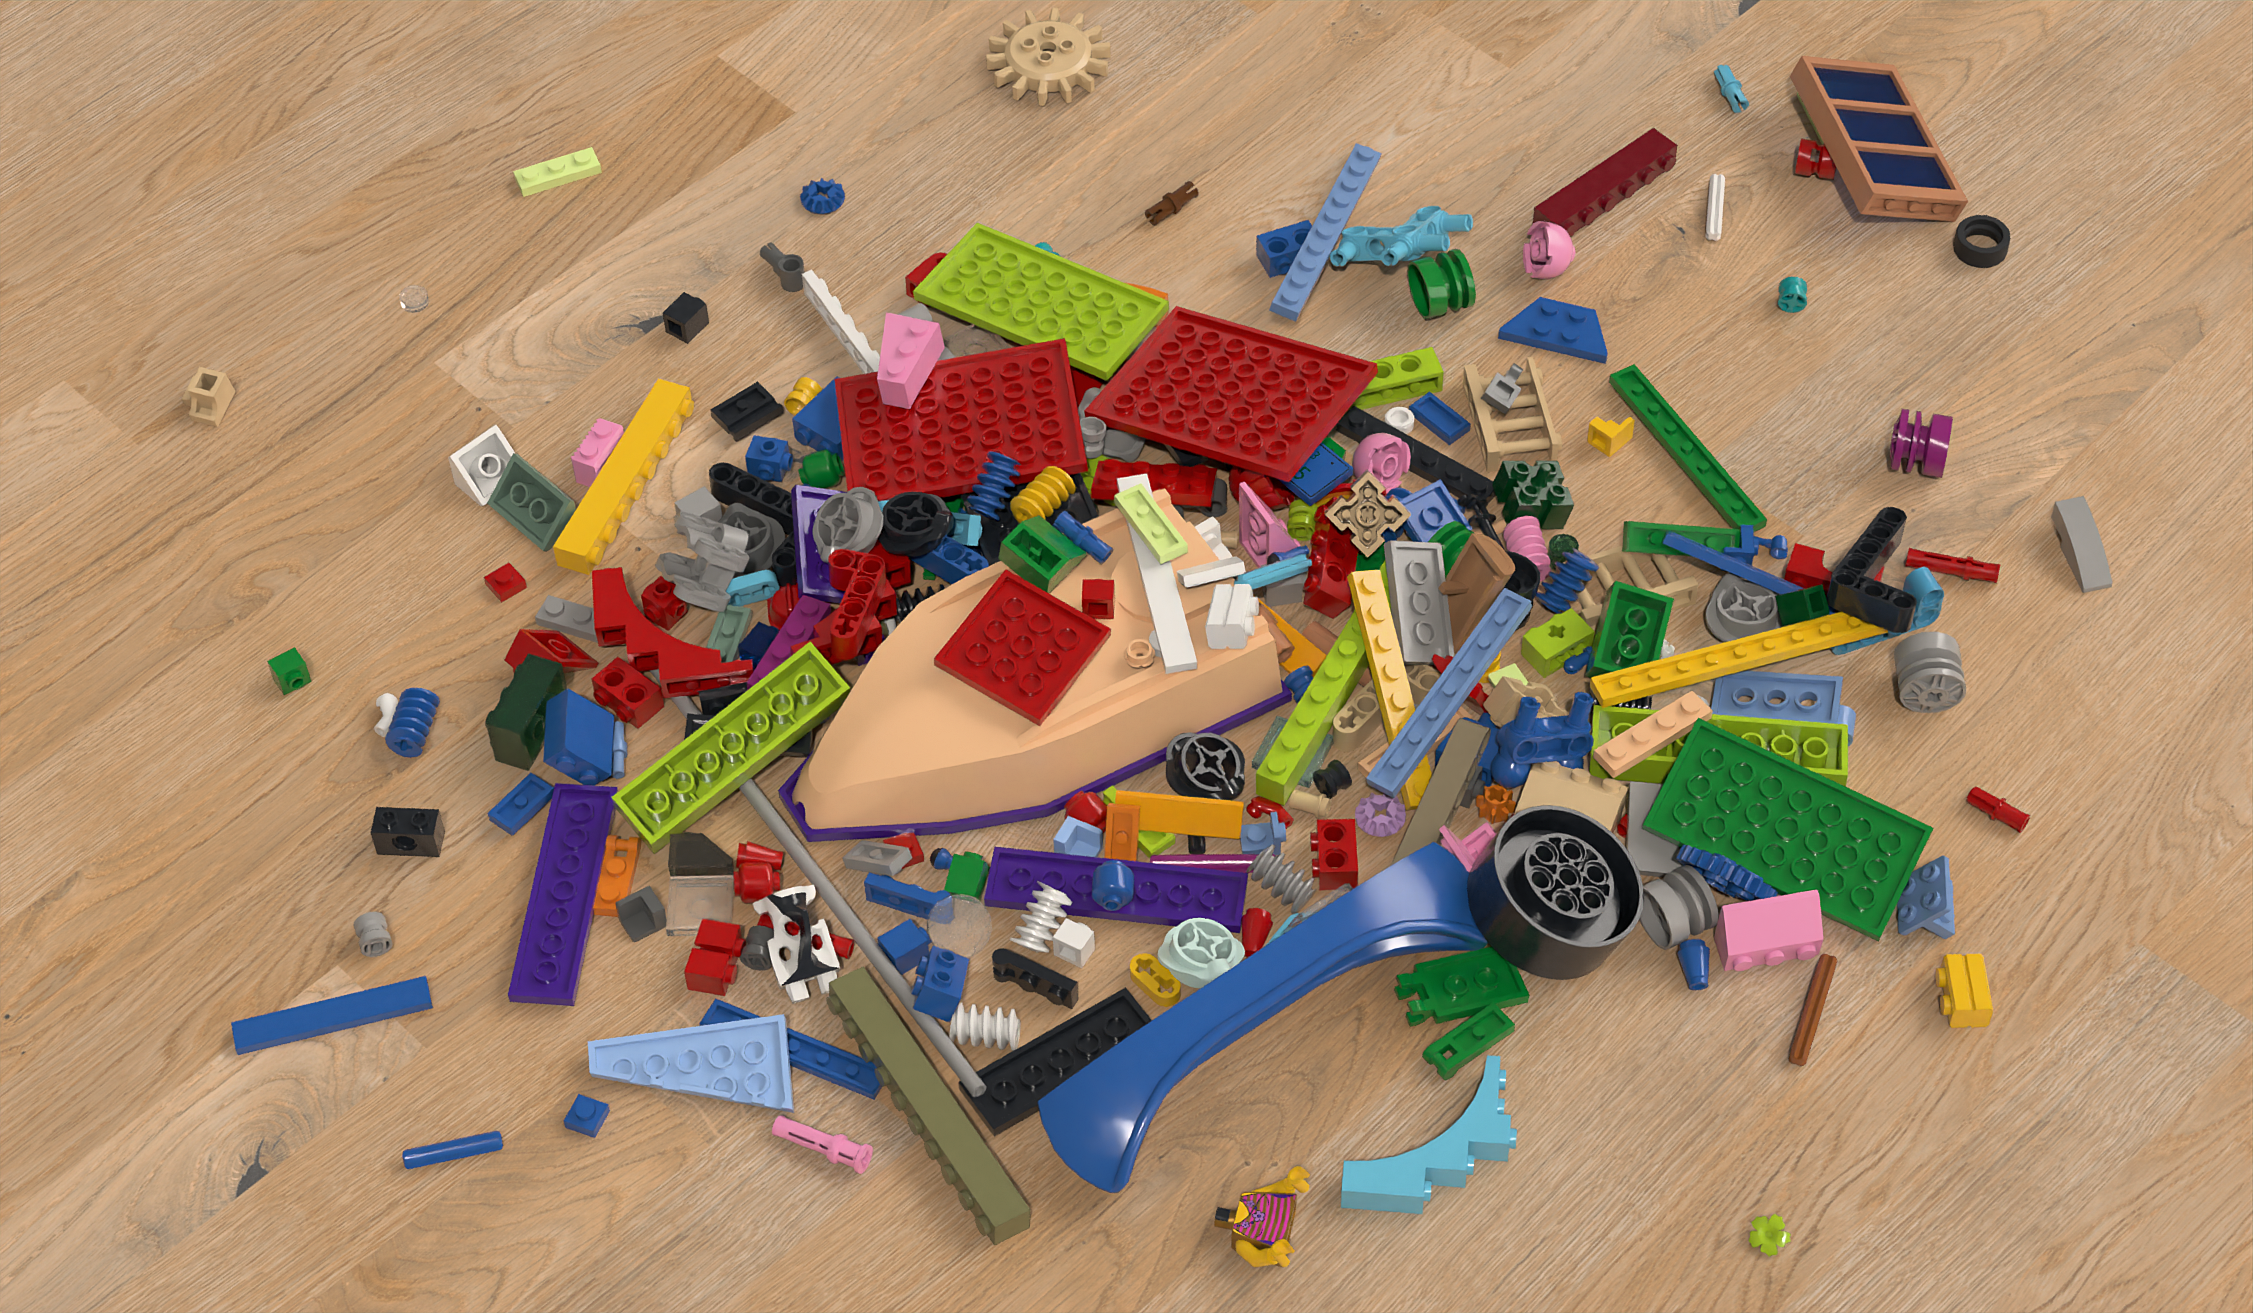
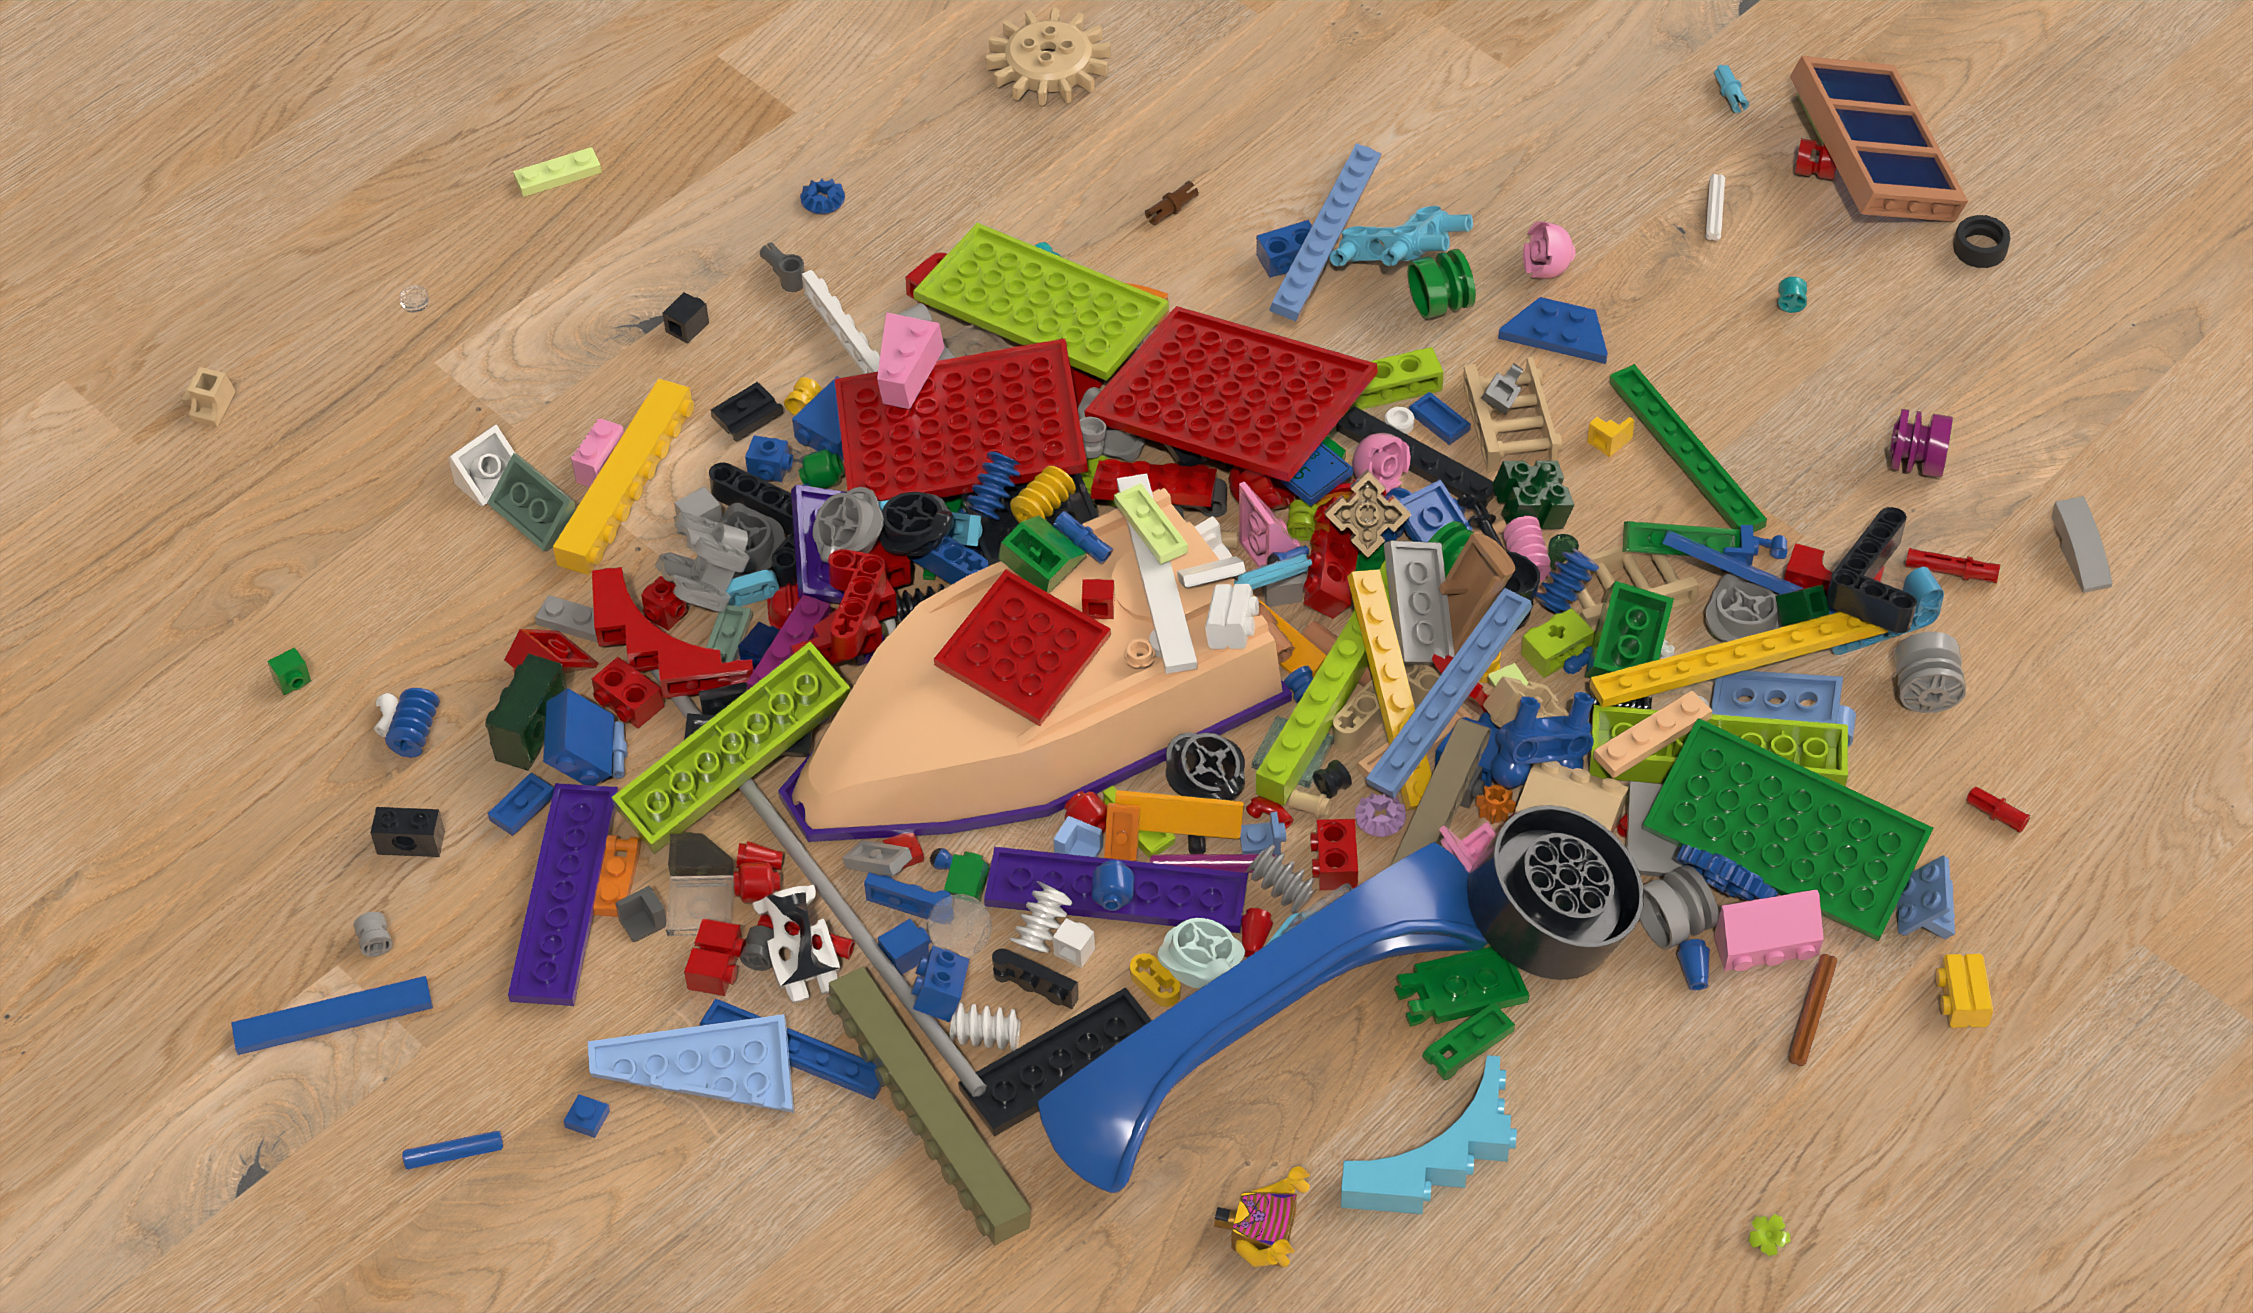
red plate [484,562,527,603] -> none
bright pink pin [772,1115,873,1174] -> none
dark red brick [1533,128,1678,237] -> none

